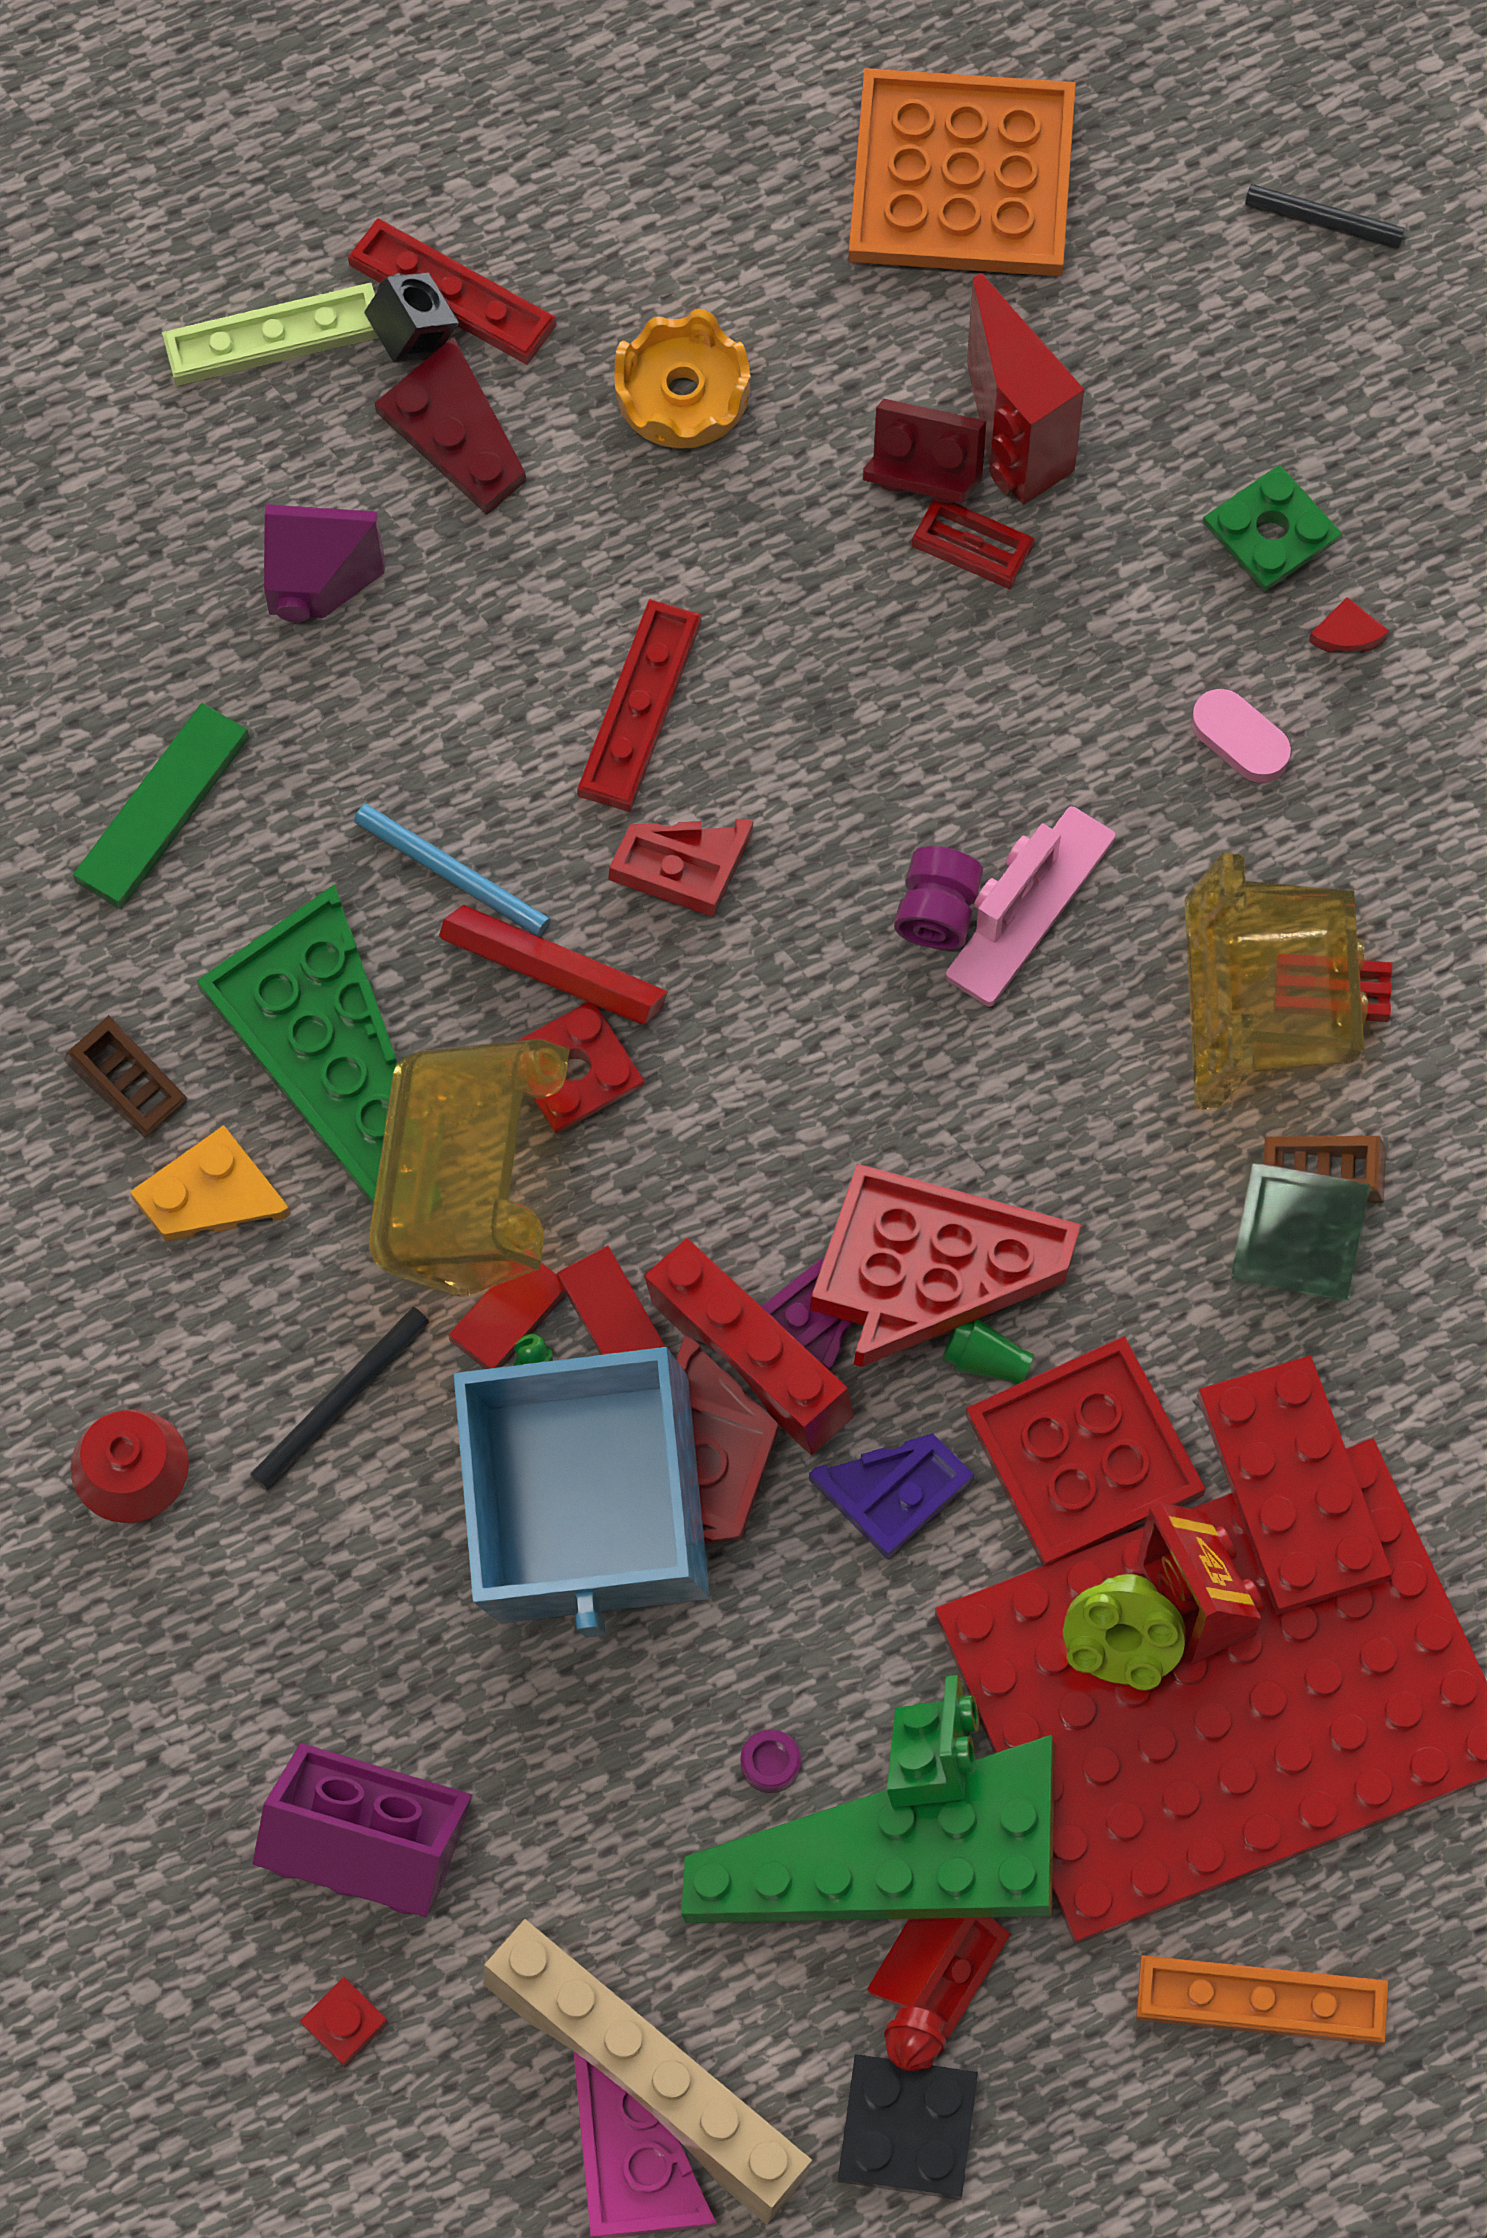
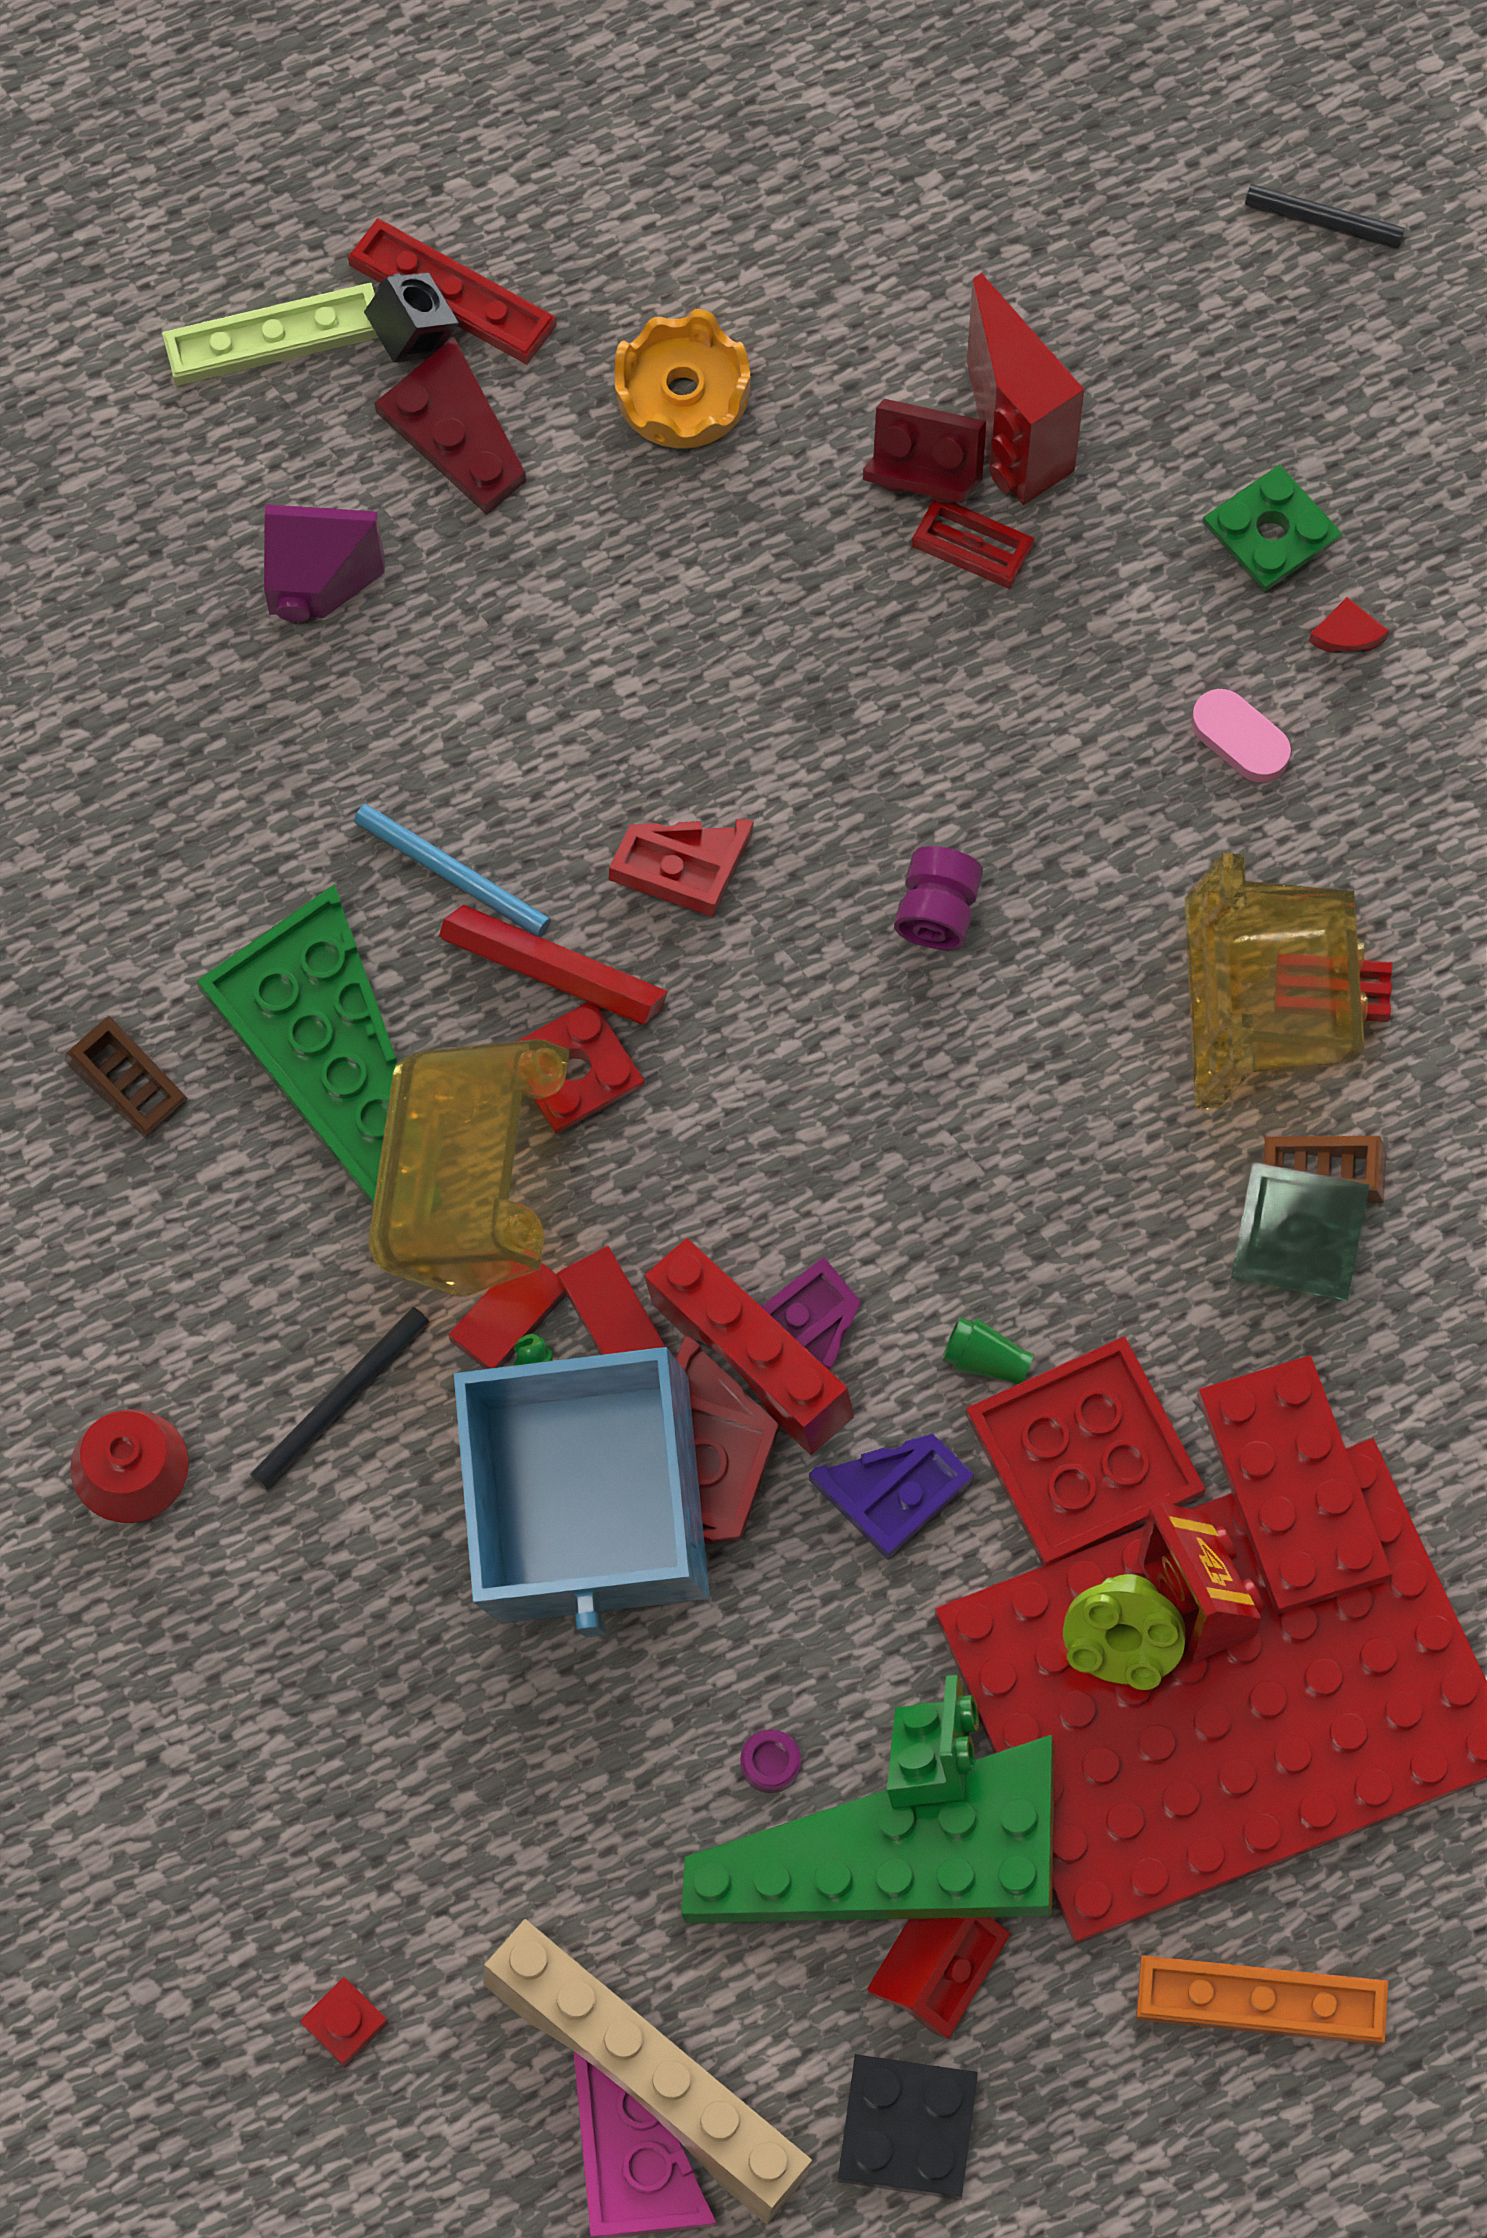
green tile [73,702,249,910] -> none
light orange wing [130,1125,291,1242] -> none
magenta slope [252,1743,472,1918] -> none
red tile [577,599,702,812] -> none
wing [809,1164,1081,1367] -> none
orange plate [848,68,1076,276] -> none
red plate [884,2007,946,2072] -> none
bright pink bracket [946,806,1115,1007] -> none

